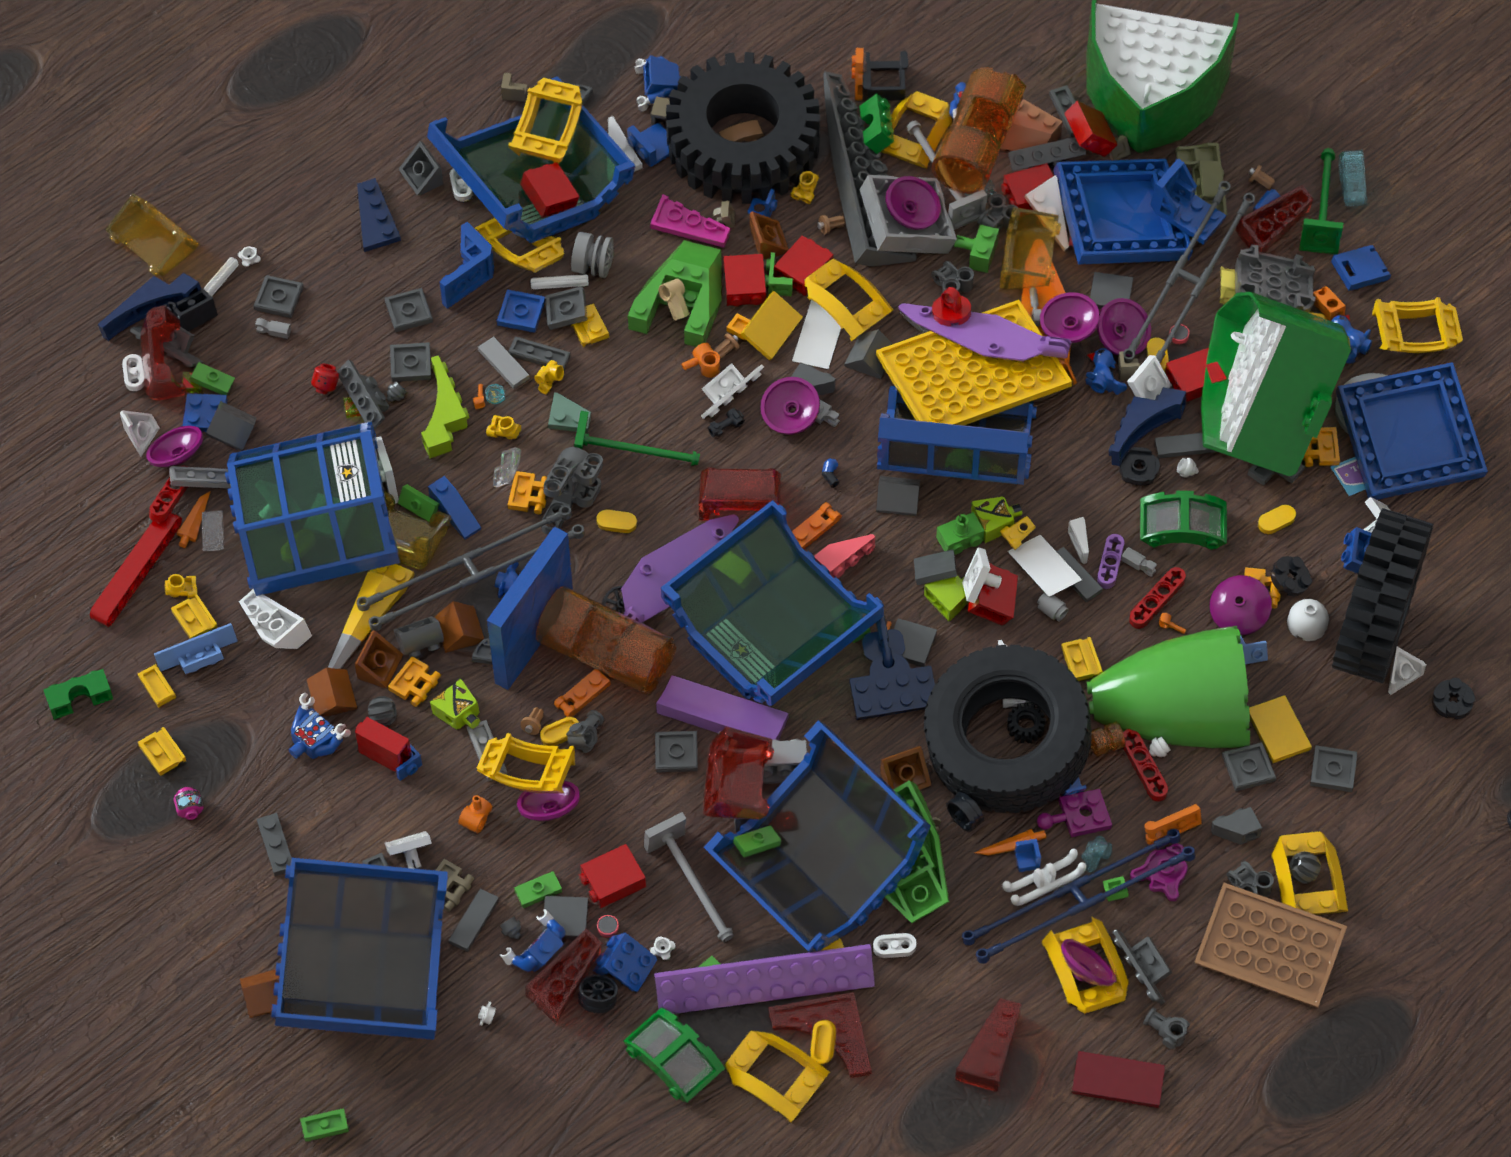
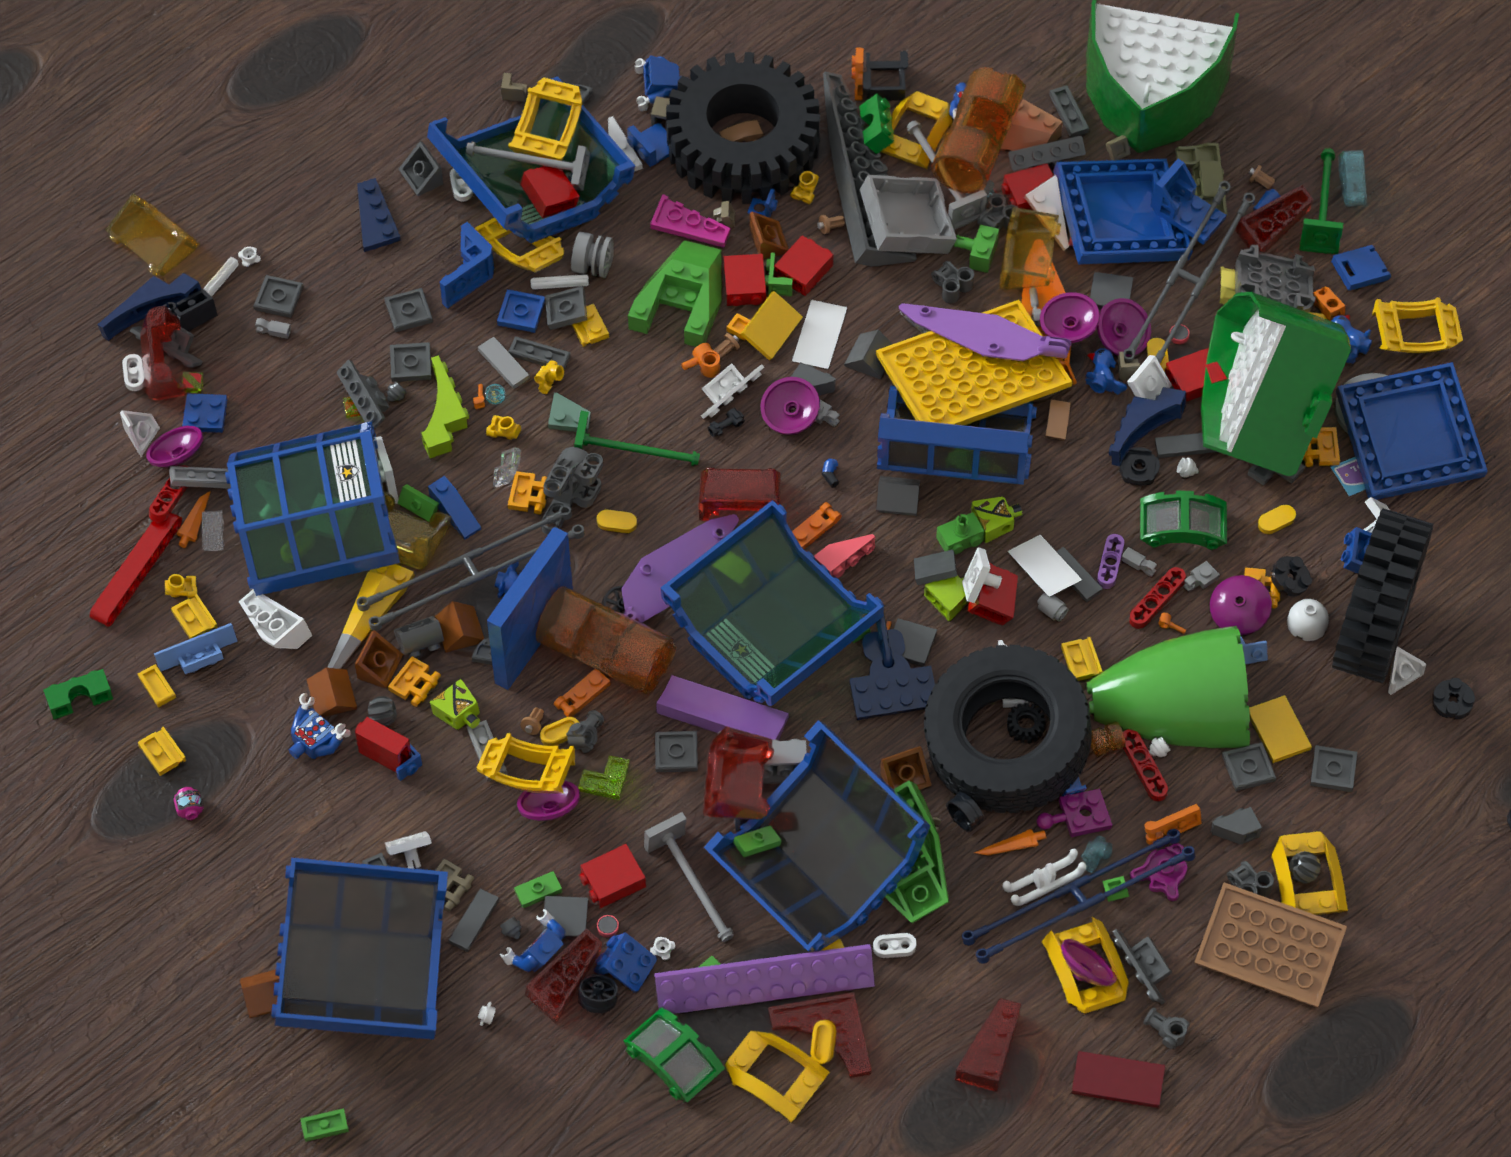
bright green plate [190,362,235,395] -> none
dark grey slope [205,401,257,451] -> none
dark grey plate [257,813,291,876] -> none
red head [311,363,339,394] -> none
orange piece [458,795,493,834] -> none
tan piece [659,279,690,321] -> none
yellow wedge [804,259,894,341] -> none
magenta dish [885,176,941,230] -> none
red tile [932,287,971,326] -> none
yellow plate [1000,516,1036,550] -> none
blue panel [1015,839,1041,872] -> none
red brick [1064,101,1118,157] -> none
white slope [1068,517,1089,564] -> none
none -> light grey tile [466,142,590,191]
none -> clear neon green plate [578,755,630,800]
none -> medium nougat slope [1045,399,1070,441]
none -> light grey plate [1183,561,1220,592]

